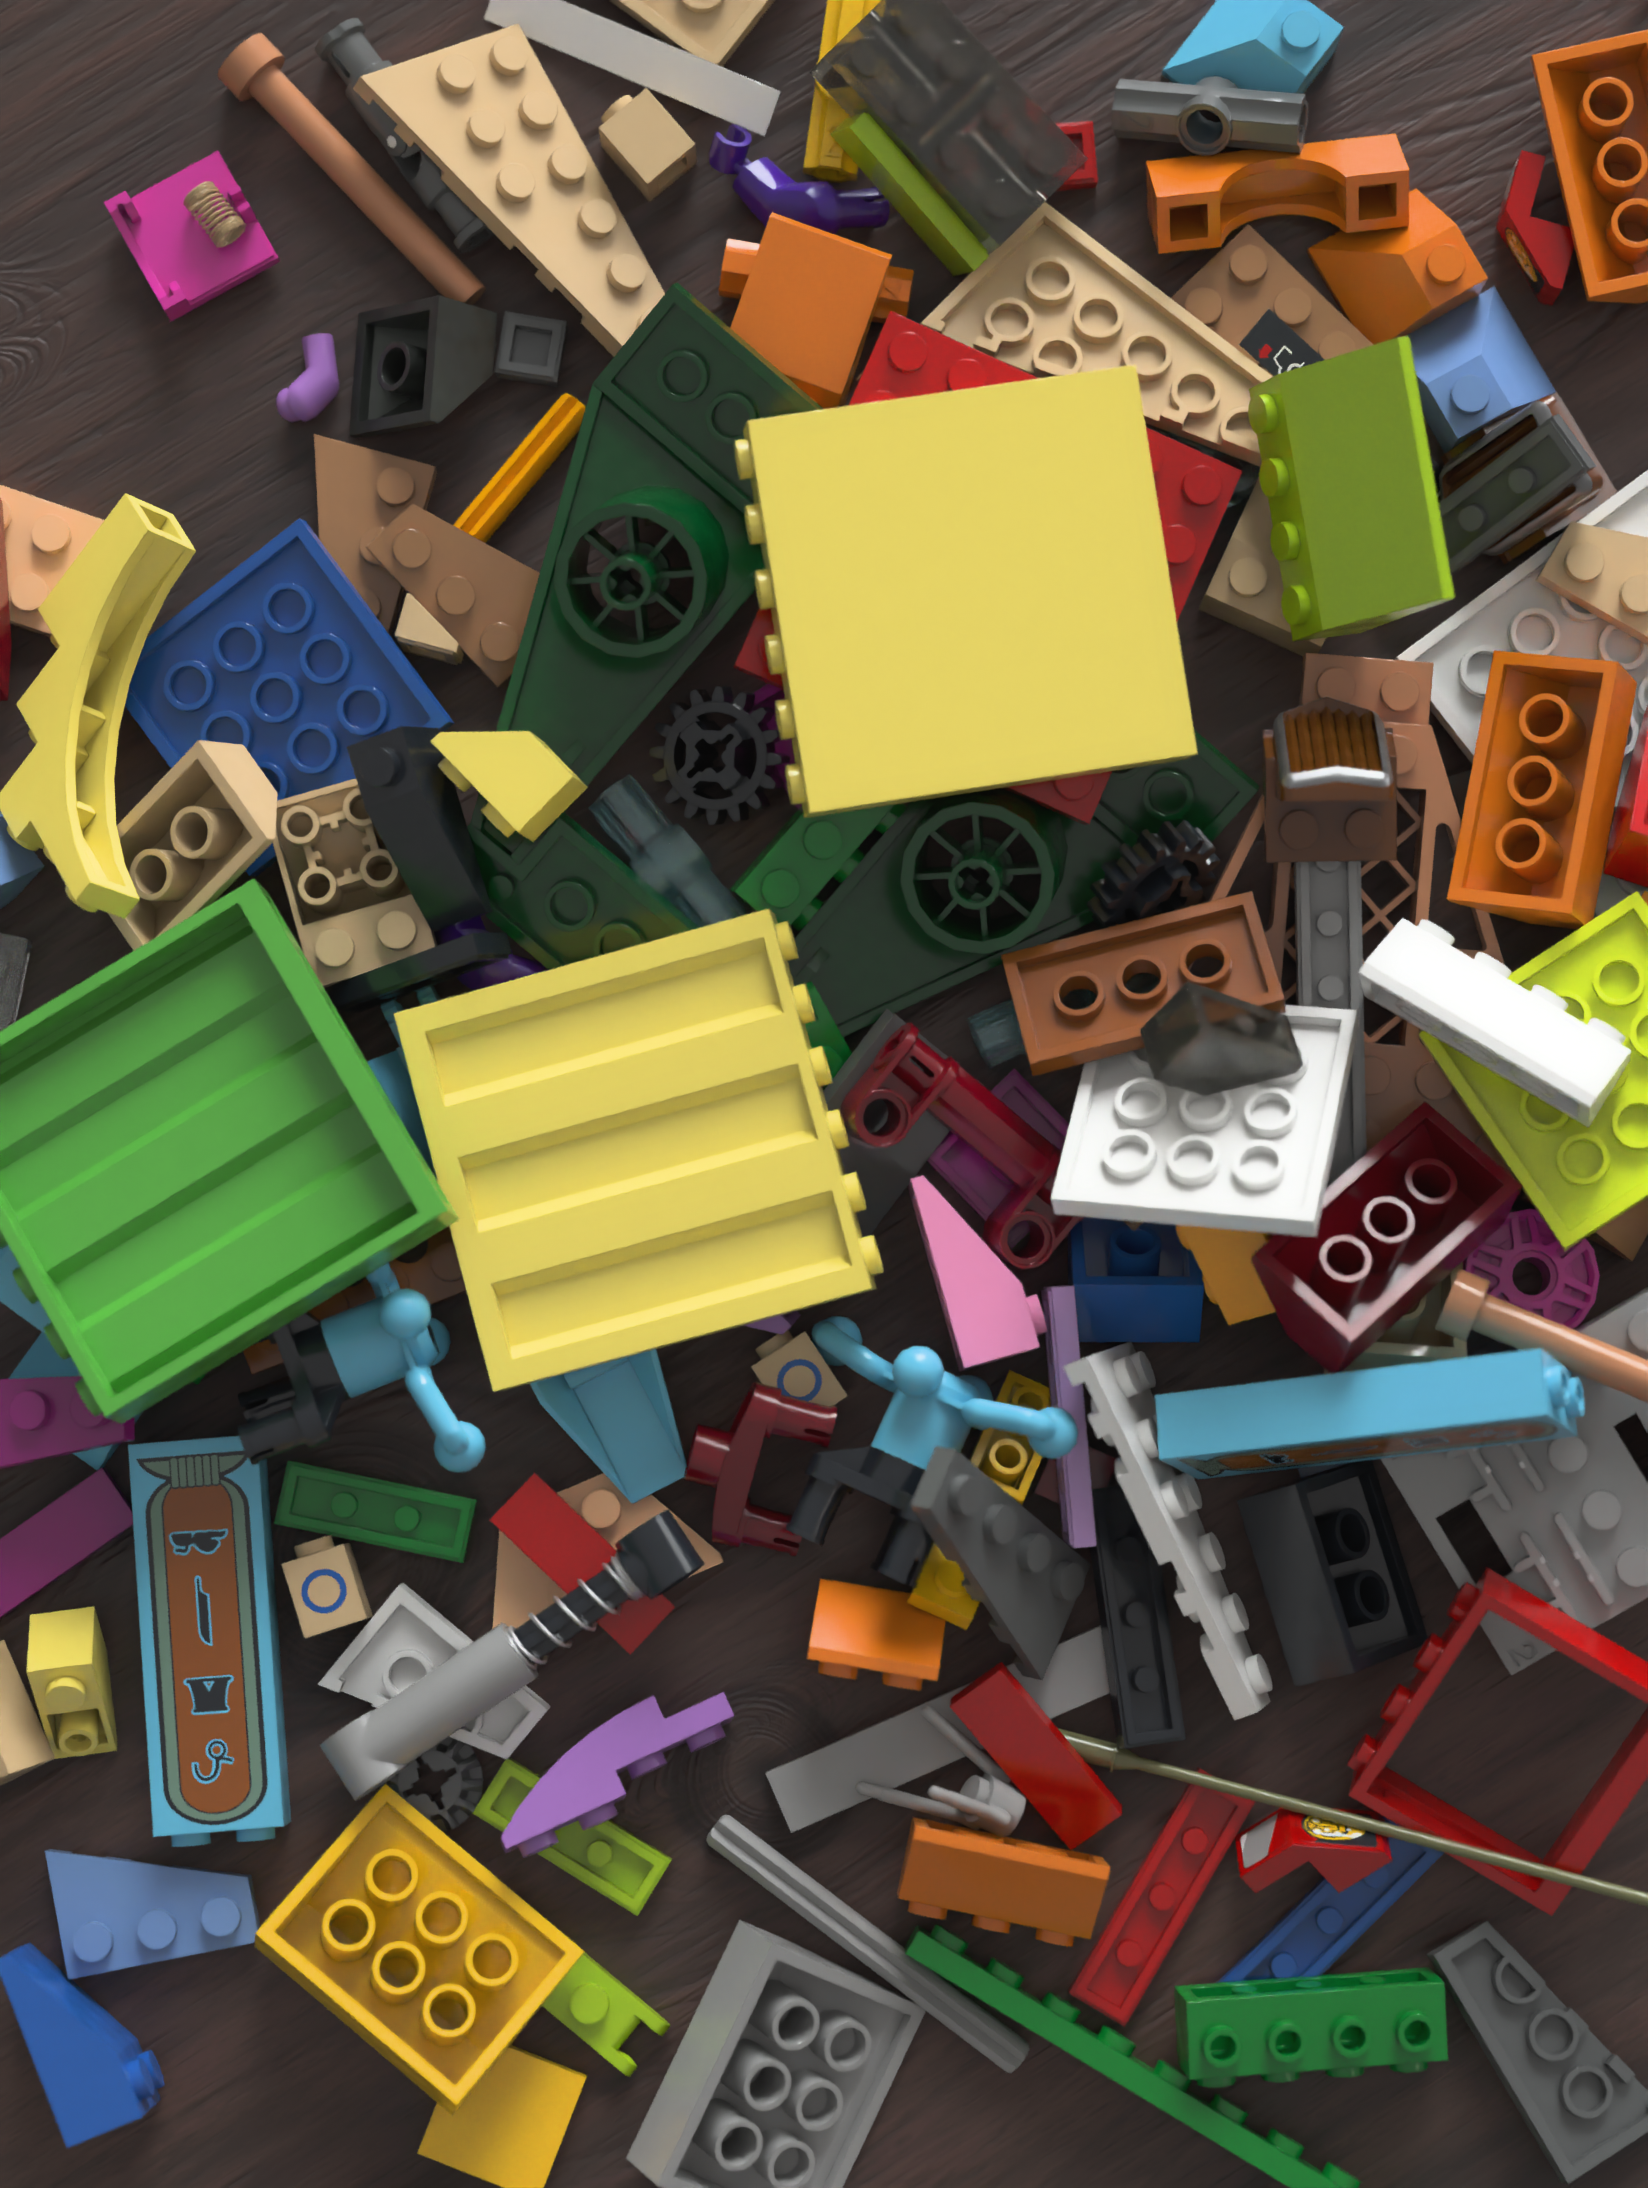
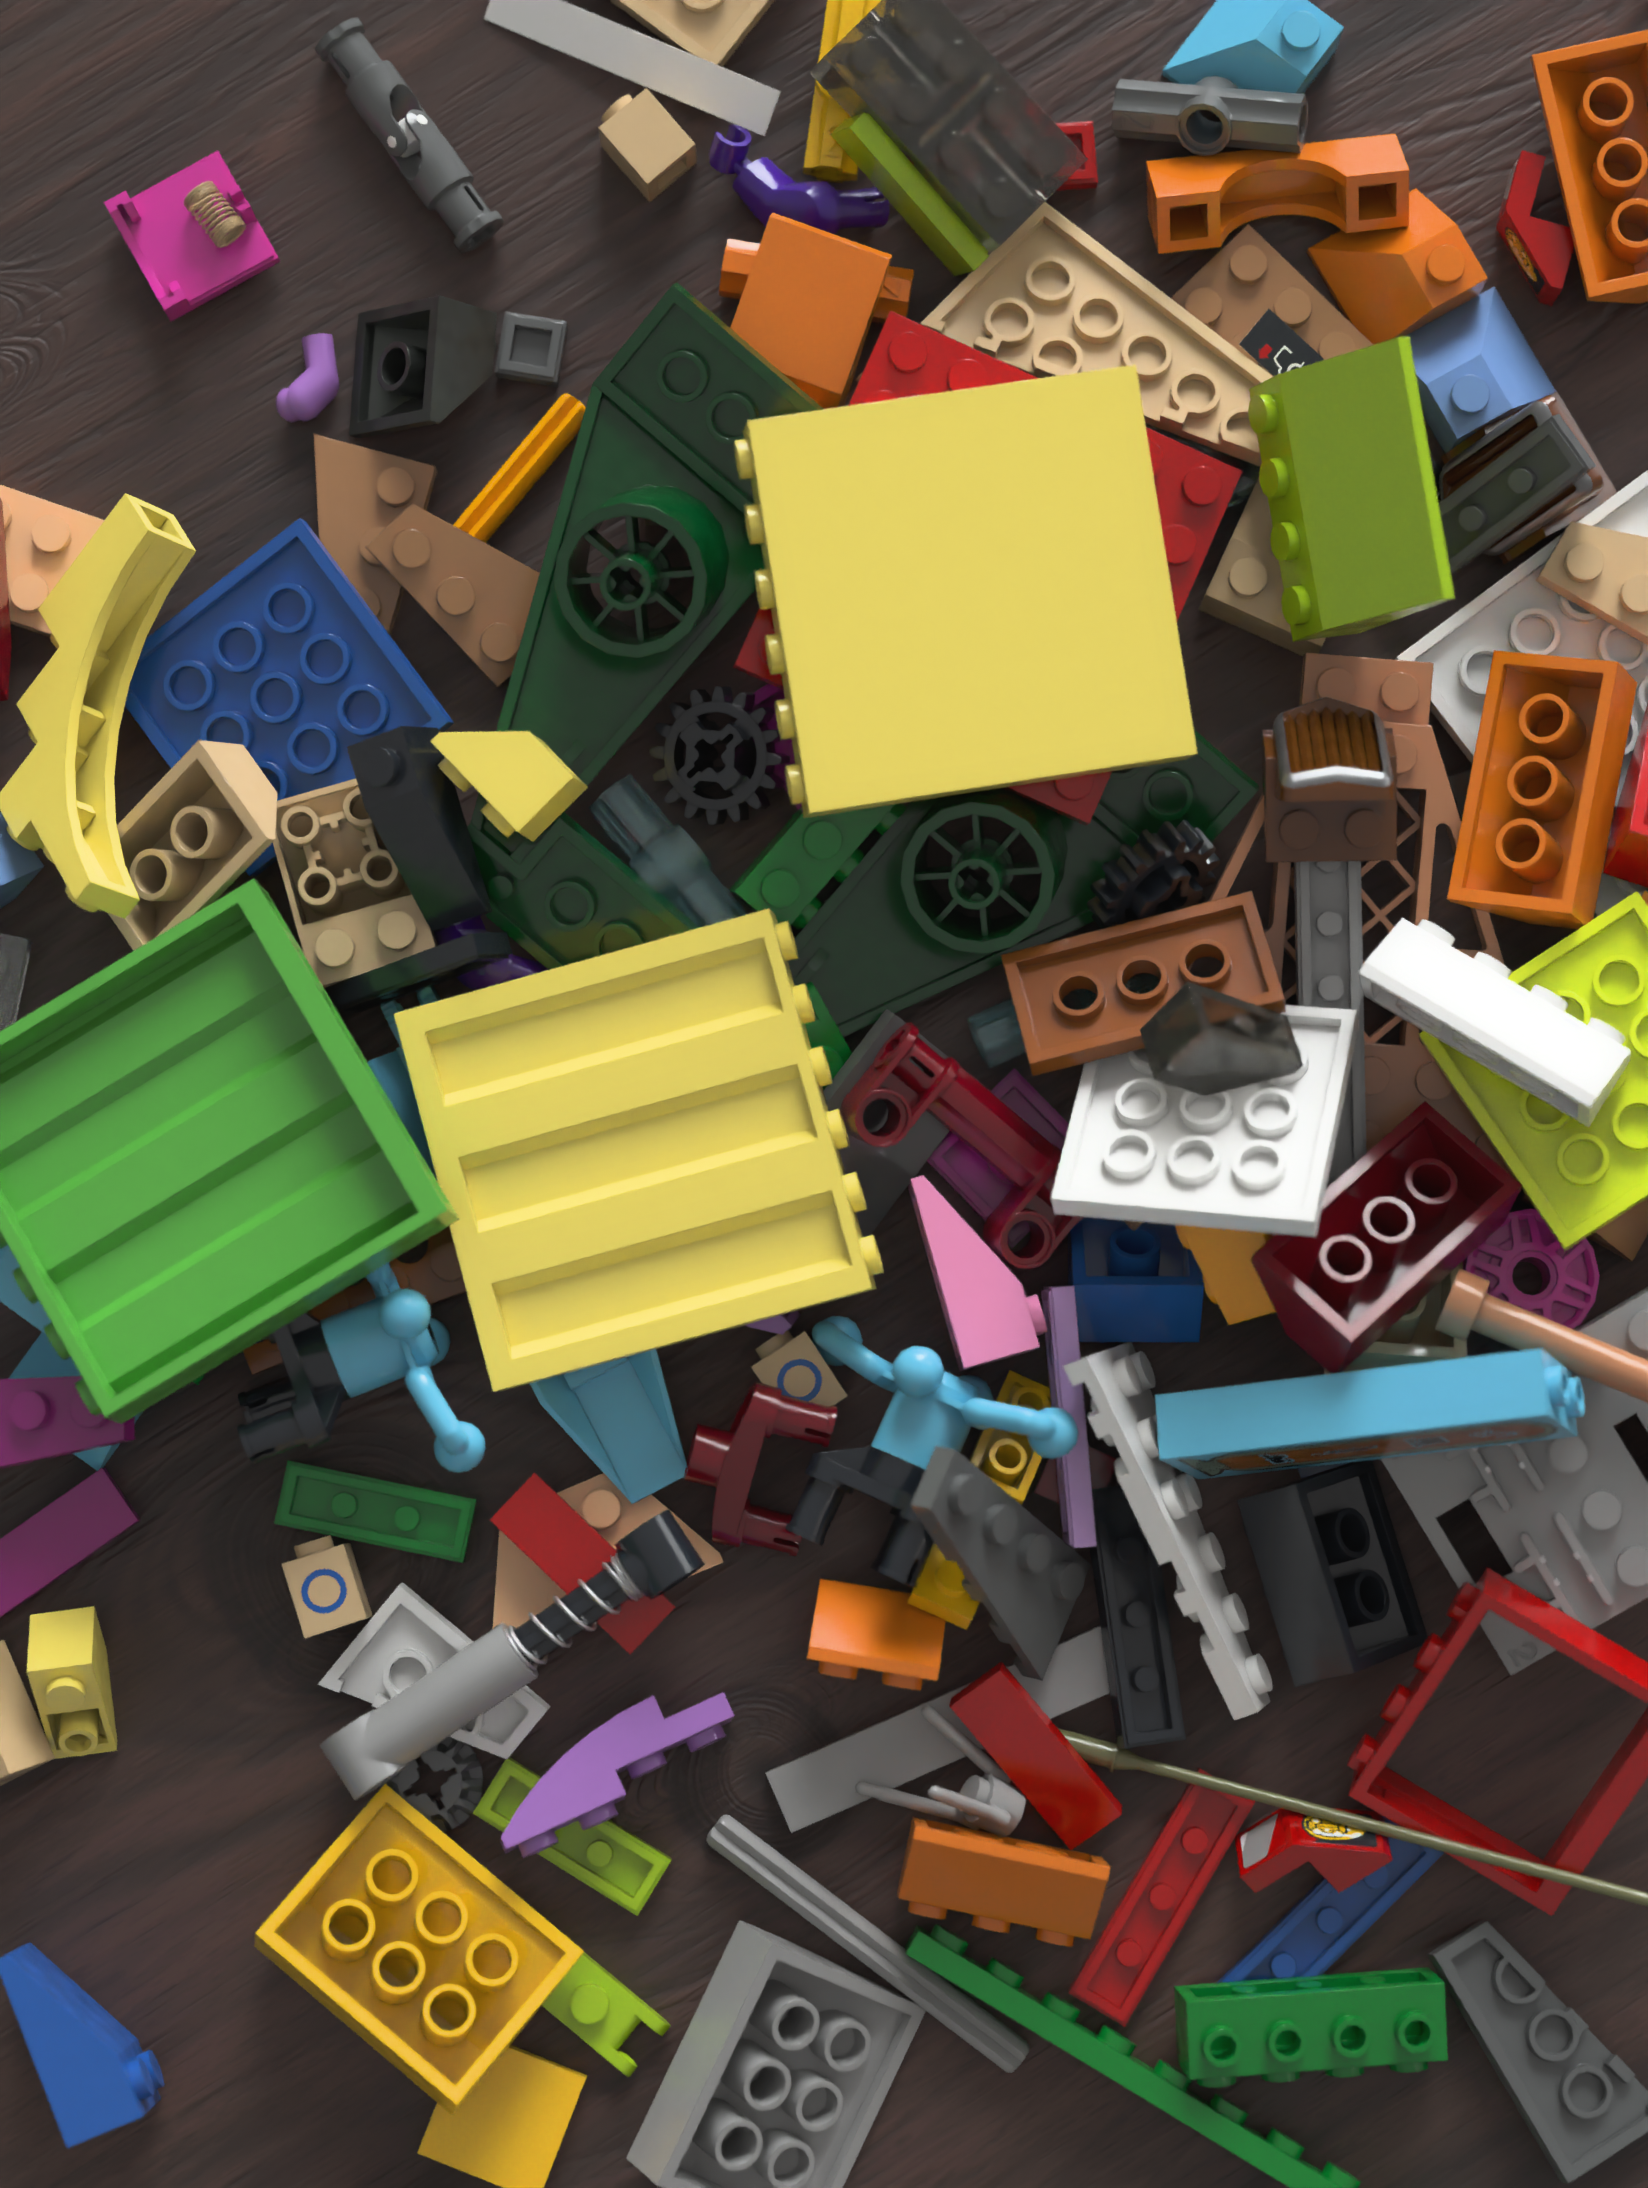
medium blue wing [45,1849,261,1980] -> none
brick [128,1436,291,1847] -> none
nougat piece [217,33,486,305] -> none
tan wing [353,24,665,356] -> none
tan slope [395,593,464,665] -> none

